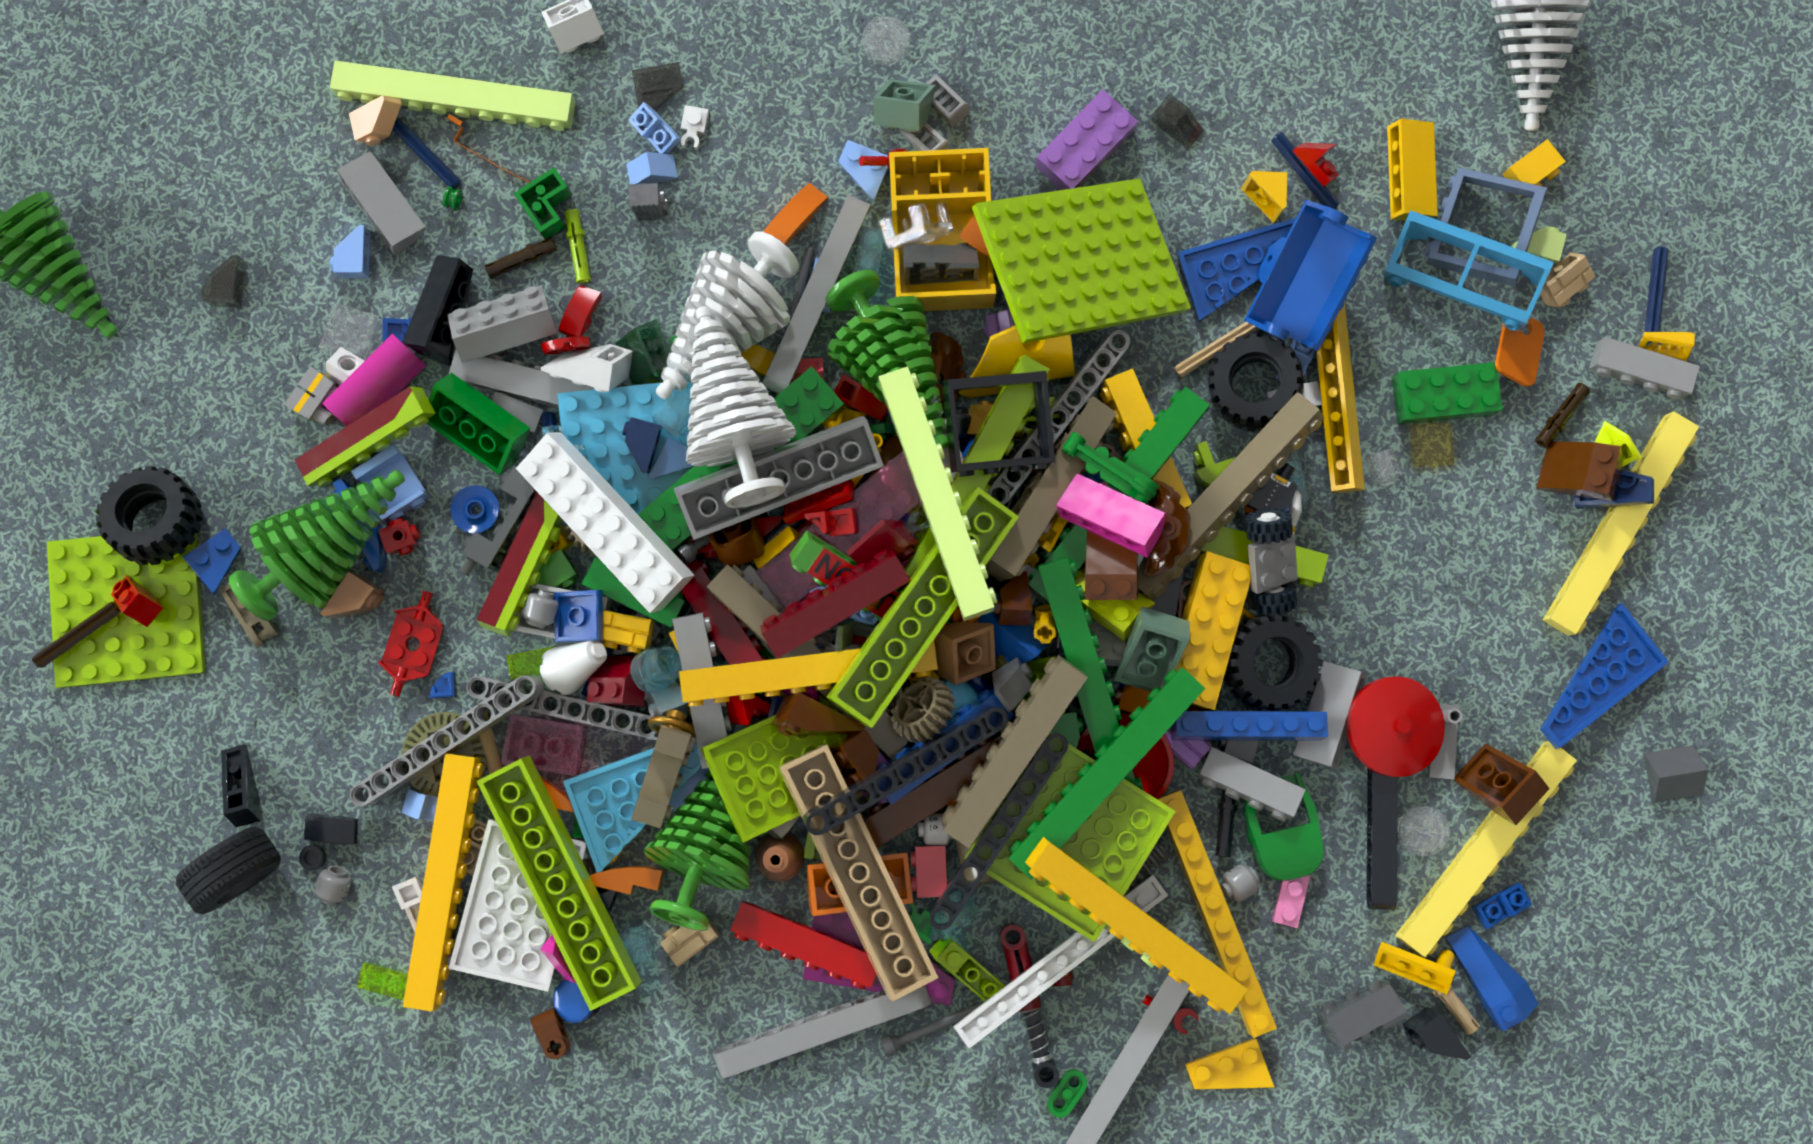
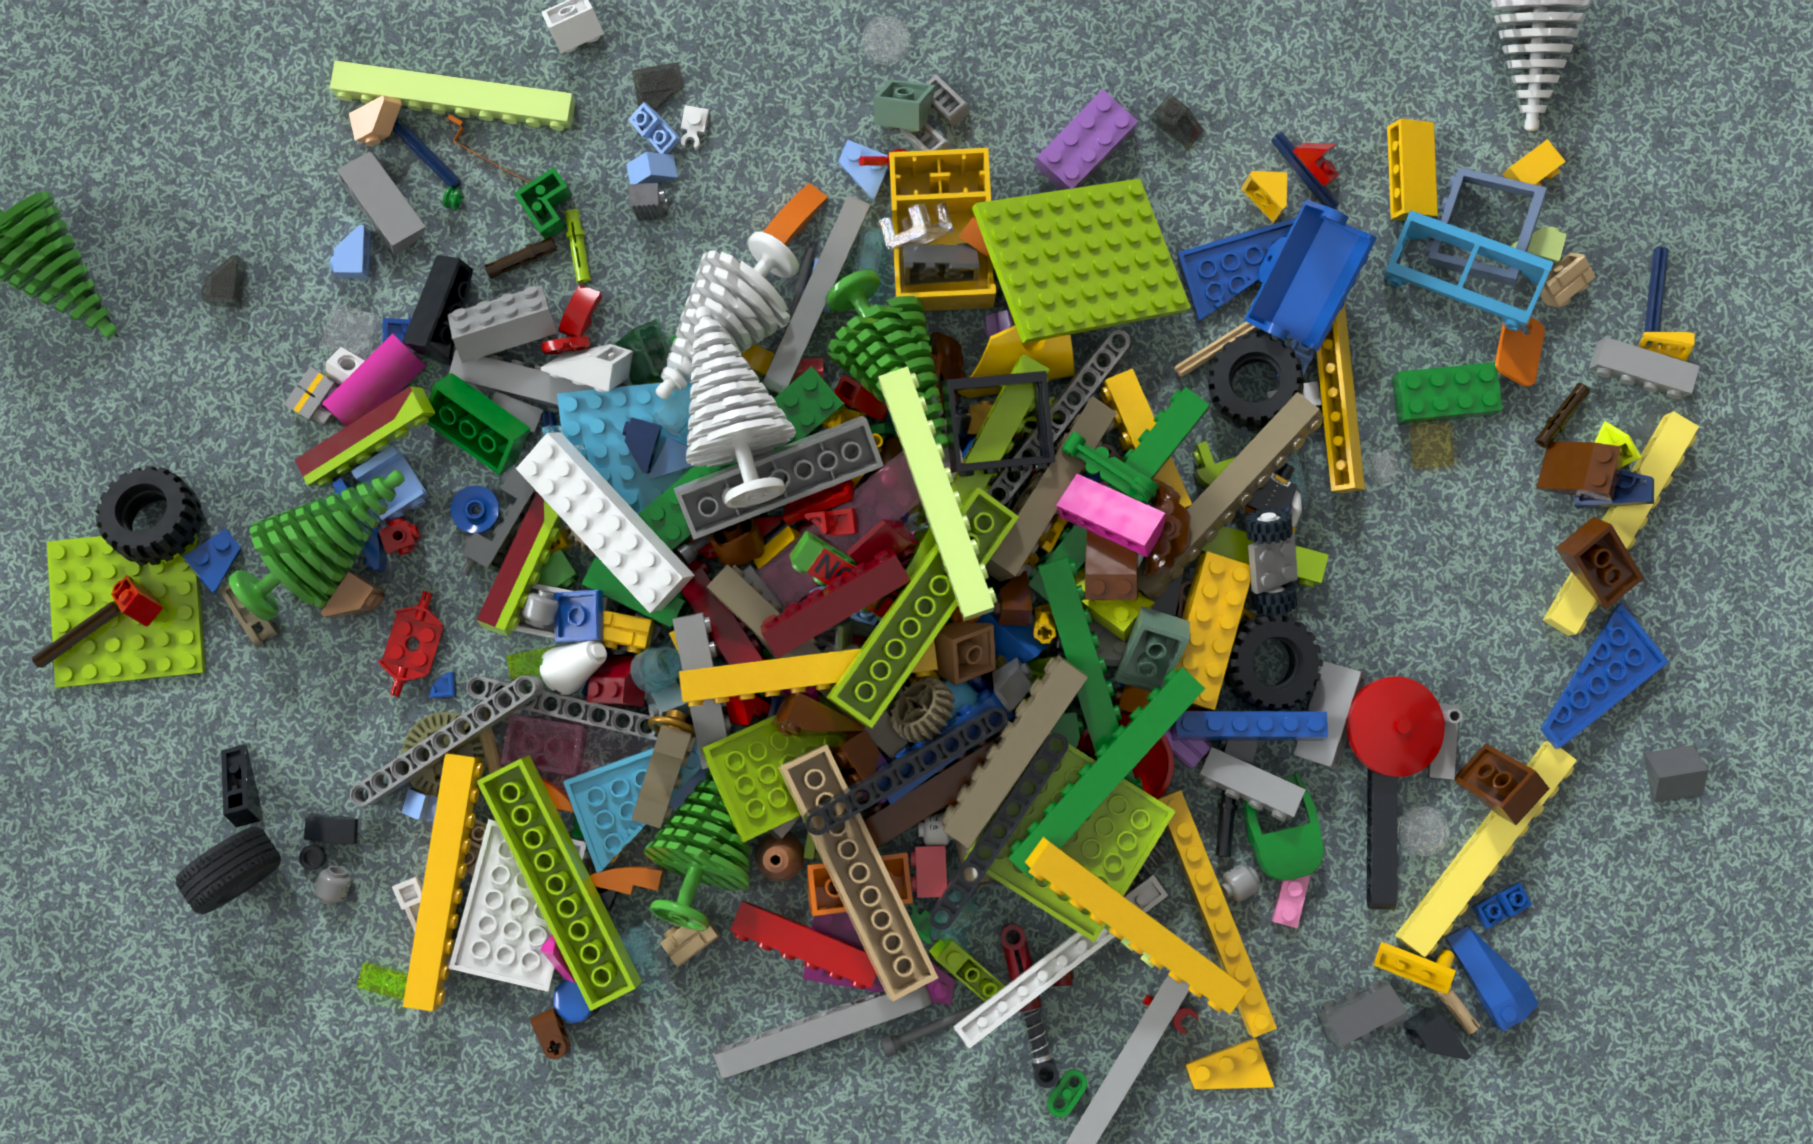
none -> reddish brown slope [1556,517,1644,610]

